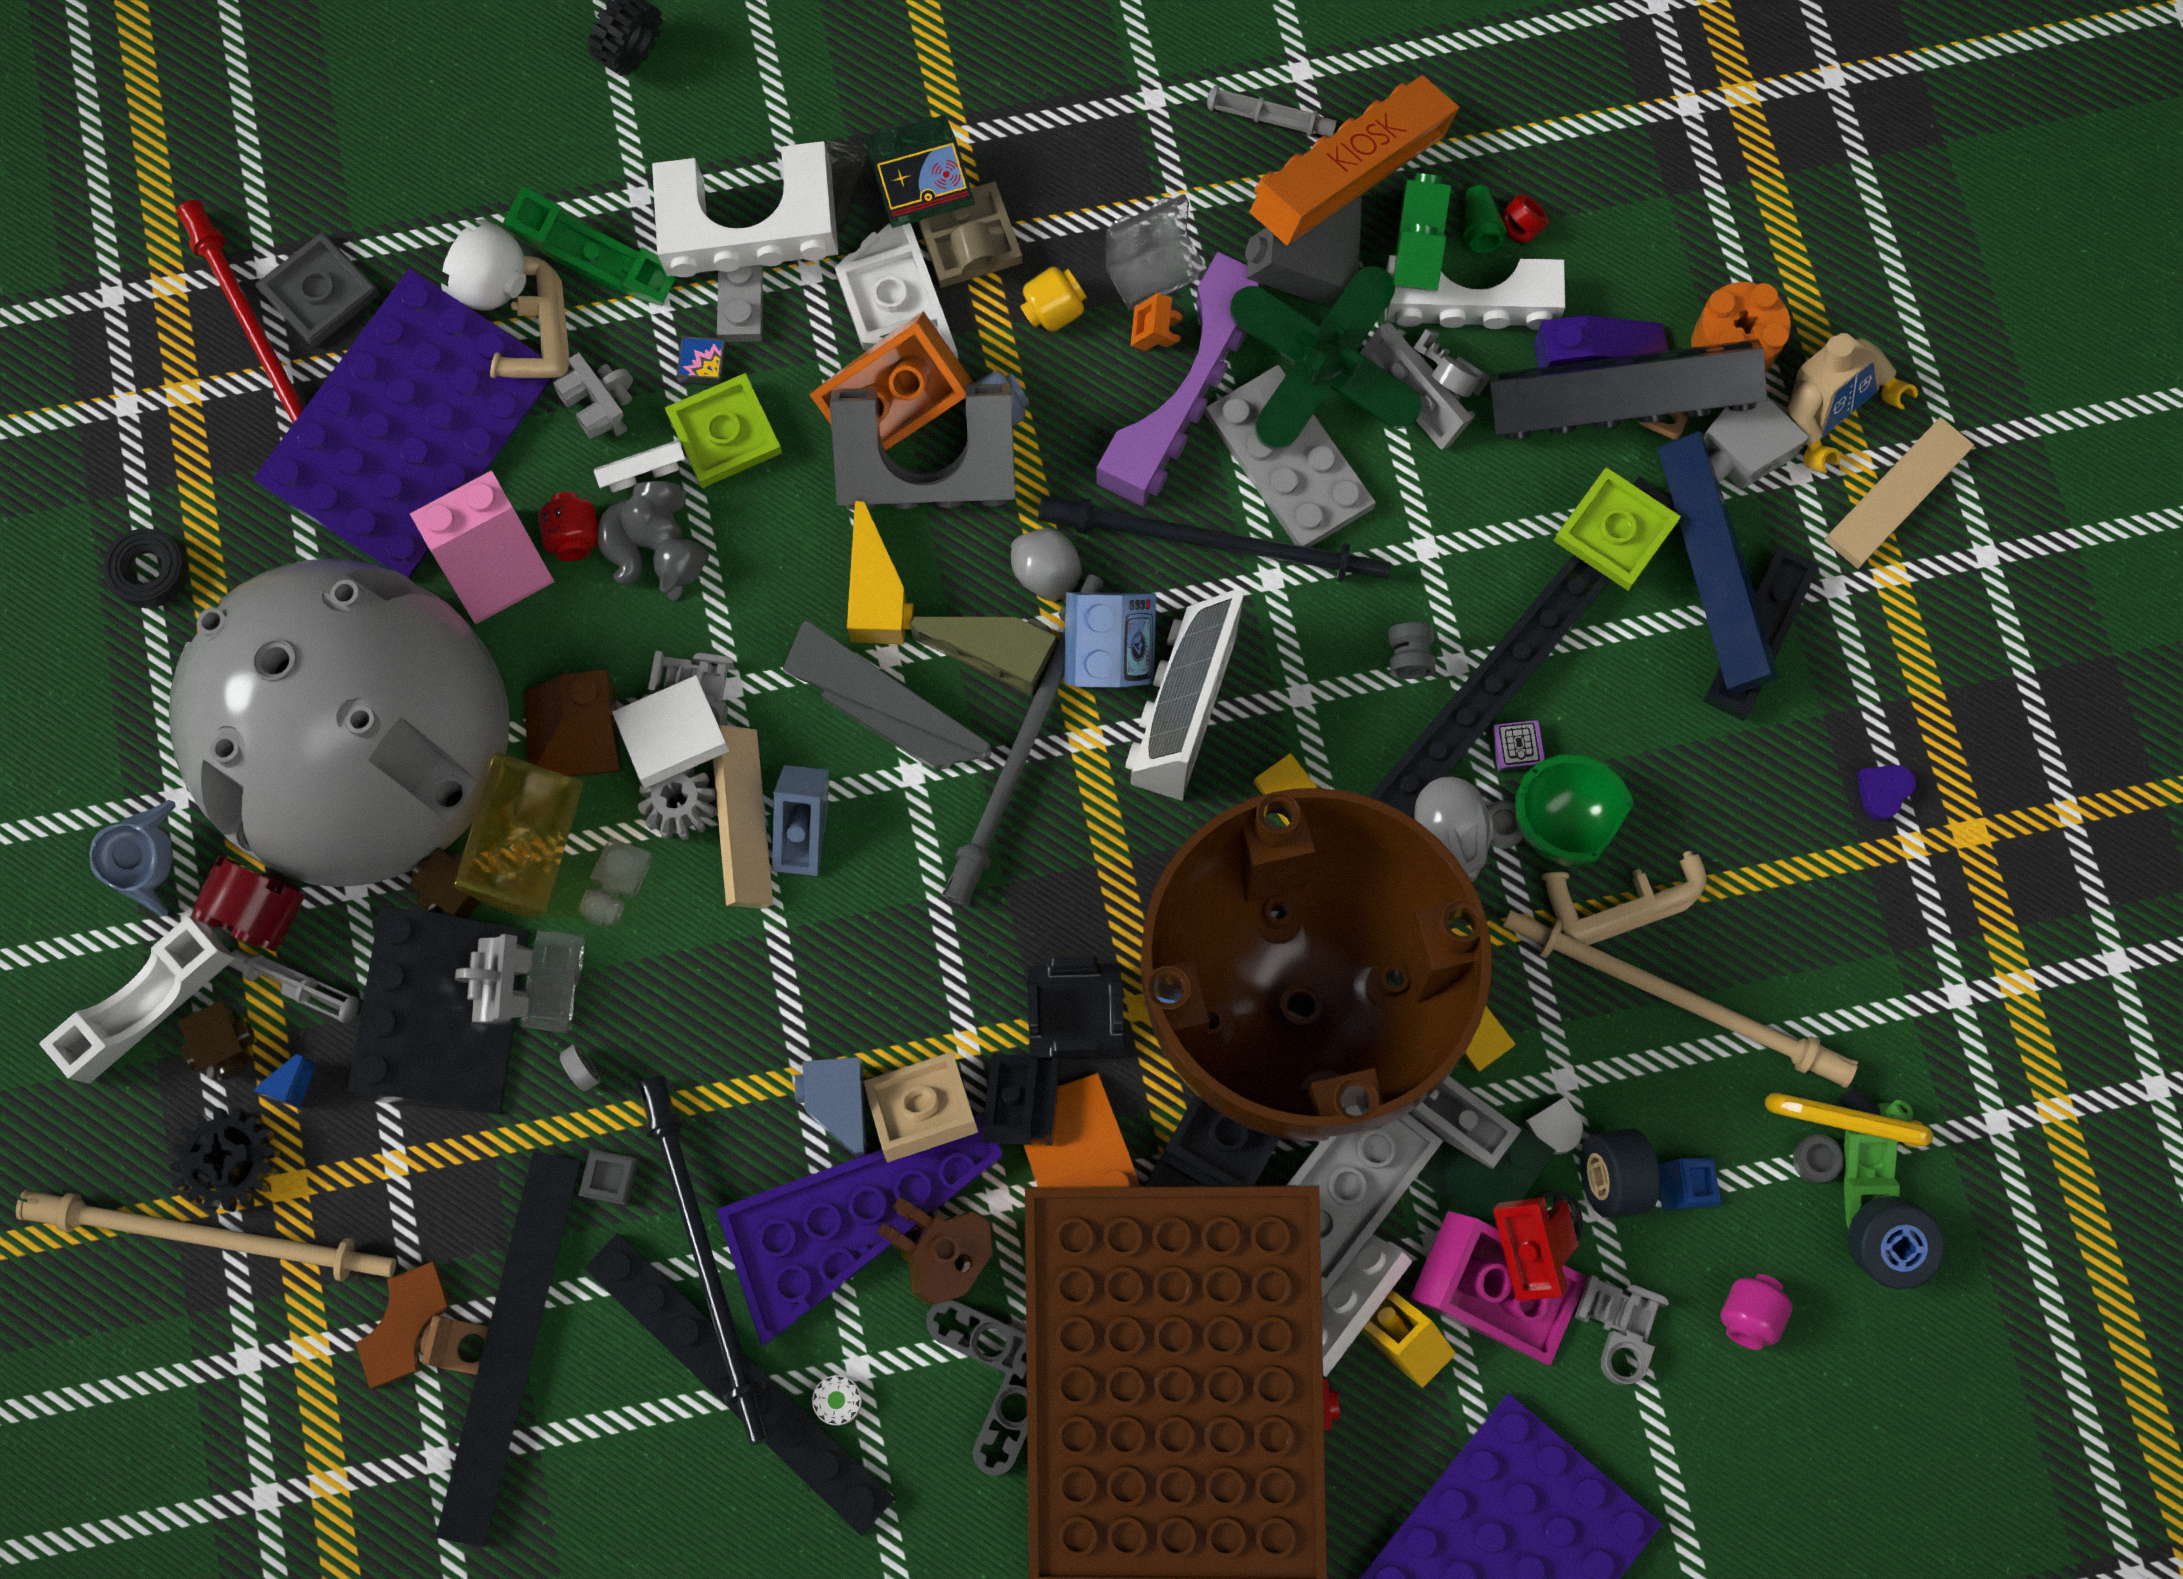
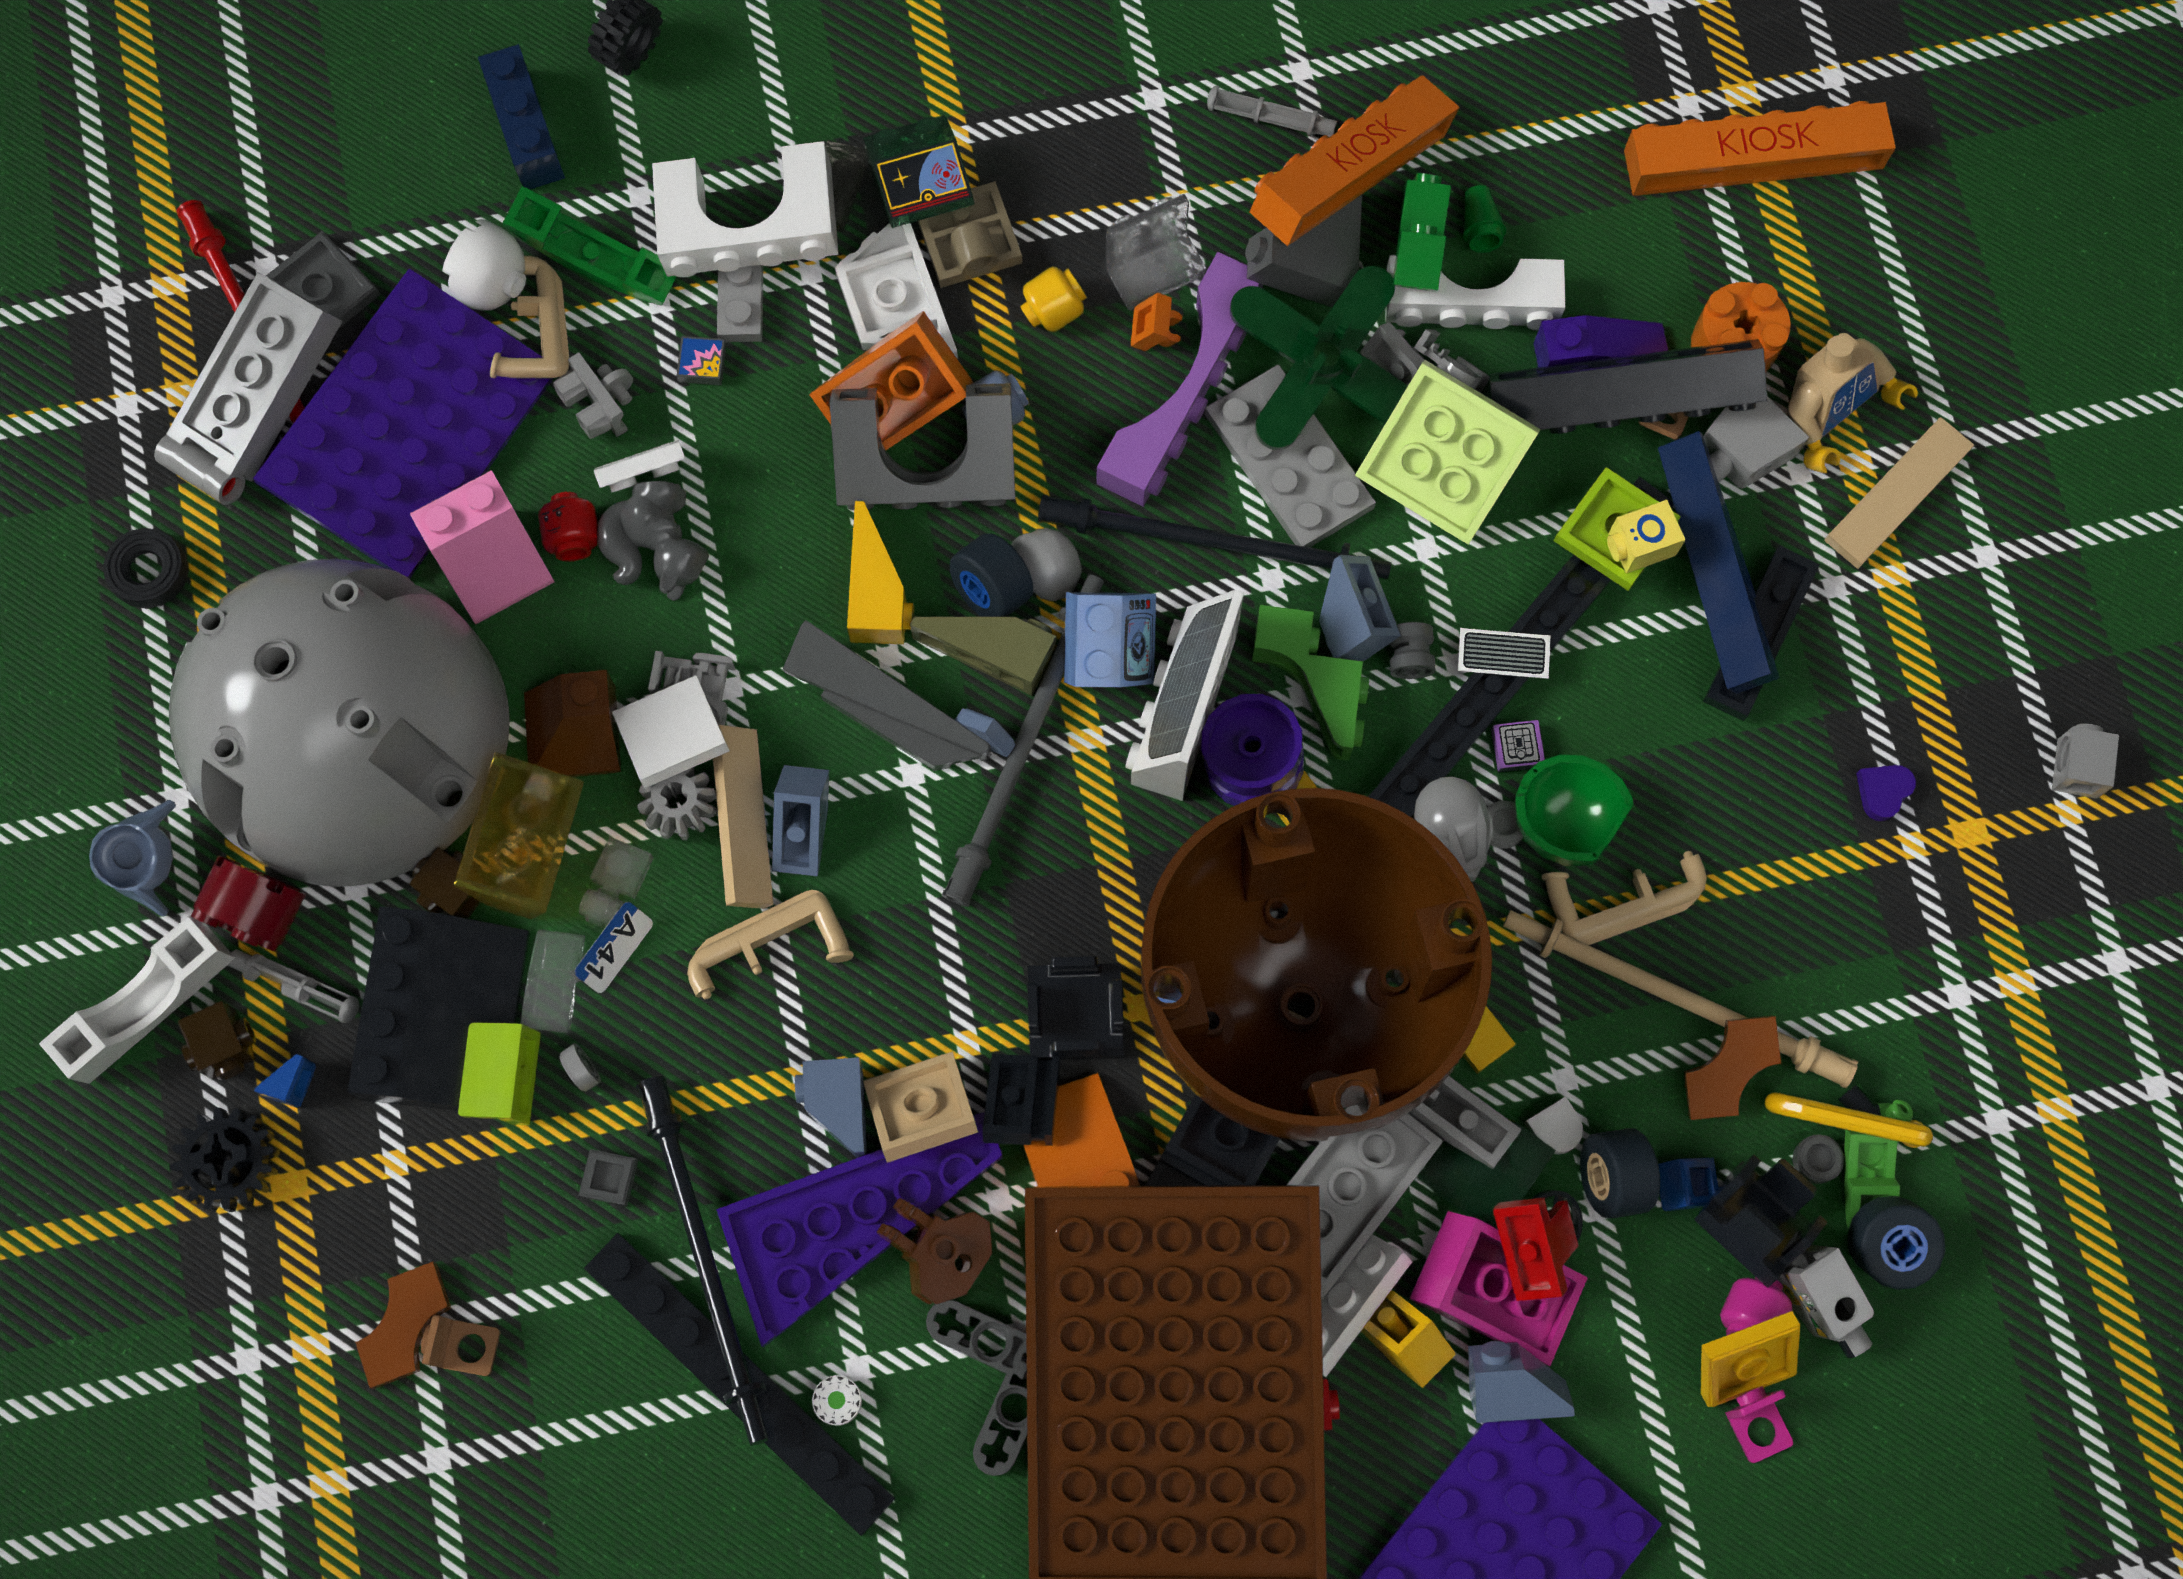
tan bar [16,1189,396,1282] -> none
black tile [435,1151,581,1547] -> none
light grey hips [455,934,533,1024] -> none
lime plate [665,373,782,488] -> none
red tile [1501,193,1549,243] -> none
light grey piece [1575,1275,1669,1385] -> none
none -> light grey hinge [154,272,342,505]
none -> lime panel [458,1023,541,1125]
none -> dark blue arch [478,44,565,190]
none -> sticker [574,902,653,993]
none -> tan piece [687,890,854,999]
none -> black wheel [950,533,1033,617]
none -> sand blue tile [955,708,1016,757]
none -> dark purple wheel [1201,694,1304,806]
none -> bright green arch [1252,605,1369,761]
none -> sand blue slope [1319,555,1401,661]
none -> yellowish green plate [1355,360,1540,545]
none -> sticker [1458,628,1550,679]
none -> sand blue slope [1468,1341,1575,1423]
none -> light yellow brick [1607,500,1685,573]
none -> orange brick [1624,101,1896,196]
none -> dark orange tile [1684,1015,1781,1120]
none -> black panel [1694,1154,1828,1288]
none -> yellow tile [1701,1311,1800,1408]
none -> dark pink bracket [1725,1386,1793,1463]
none -> light grey torso [1777,1245,1874,1358]
none -> light grey brick [2052,724,2119,799]

